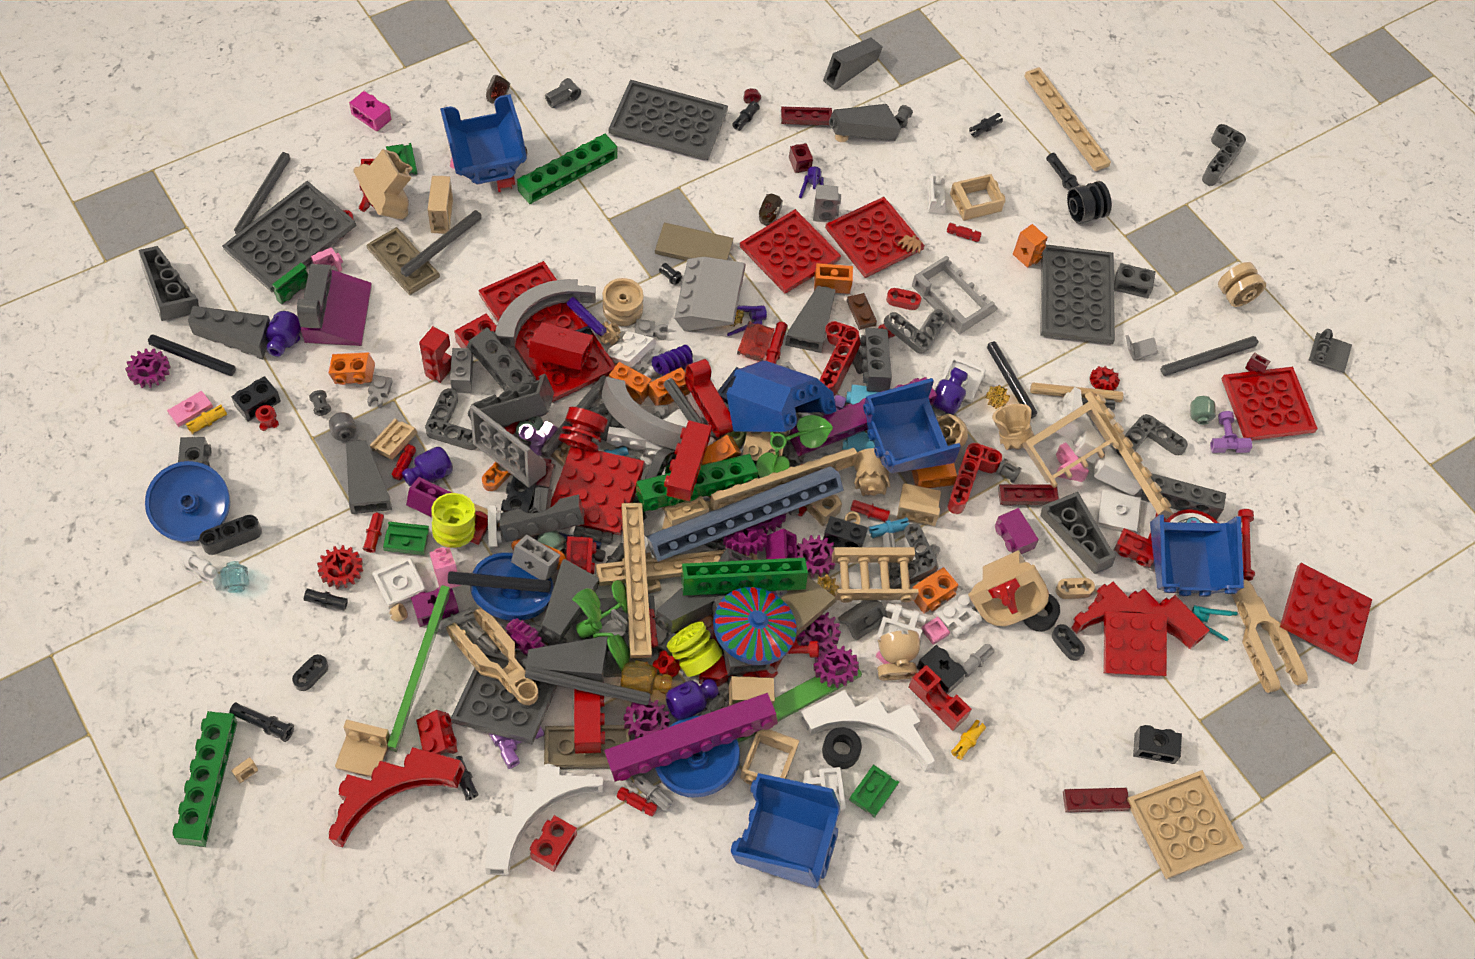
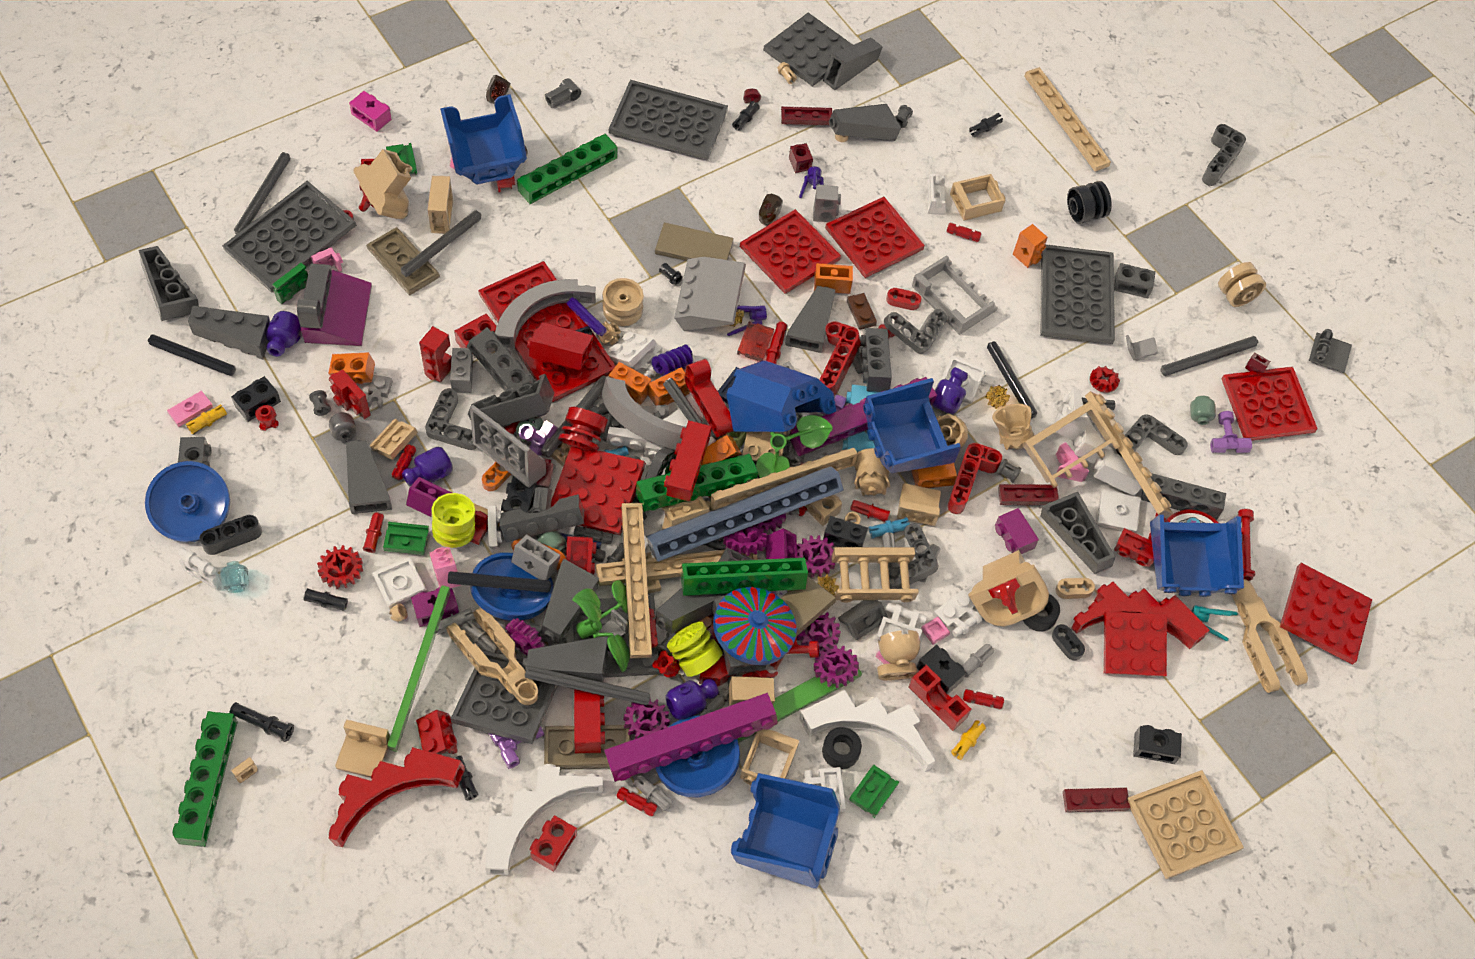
magenta gear [125,348,171,388] -> none
black beam [292,654,328,691] -> none
clear yellow piece [620,660,673,696] -> none
light grey plate [635,319,668,340] -> none
medium nougat piece [898,235,922,254] -> none
orange brick [912,567,959,614] -> none
tan axle [1030,382,1123,402] -> none
black pin [1046,152,1080,190] -> none
none -> red plate [329,369,371,420]
none -> dark grey plate [763,12,853,87]
none -> tan pin [777,62,797,84]
none -> red axle [963,689,1004,709]

